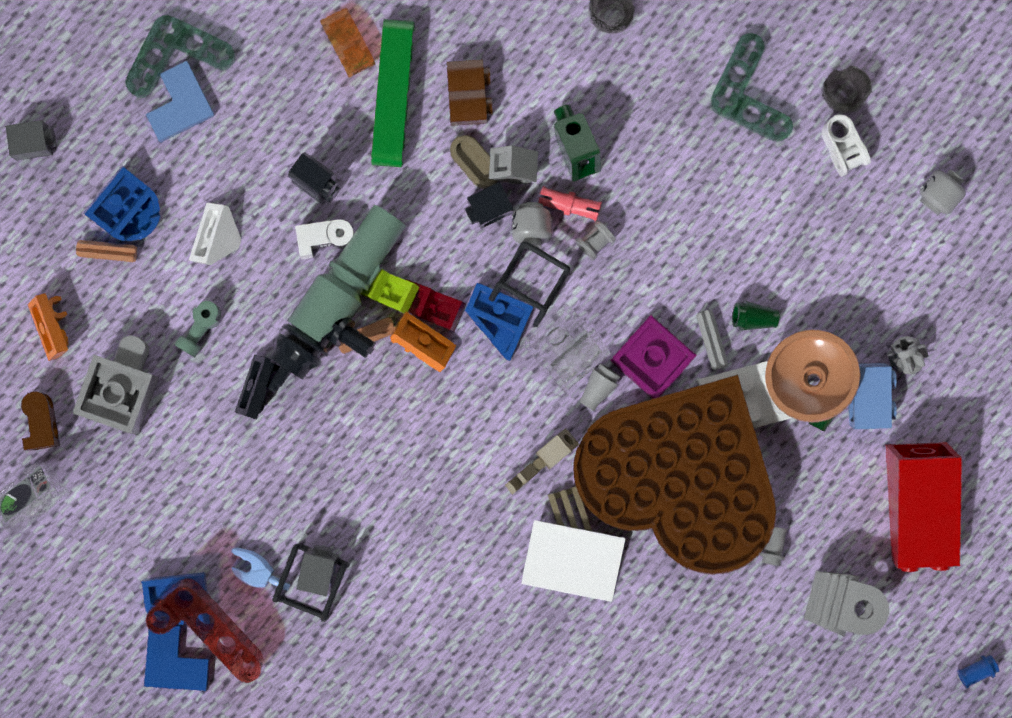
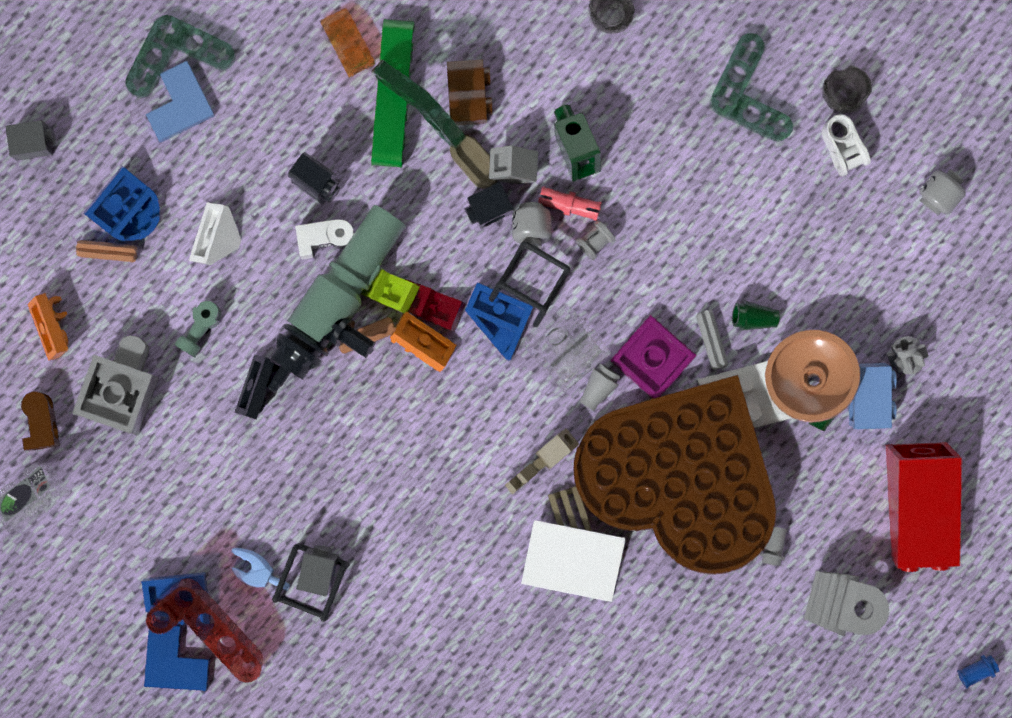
none -> clear green beam [371,60,466,149]

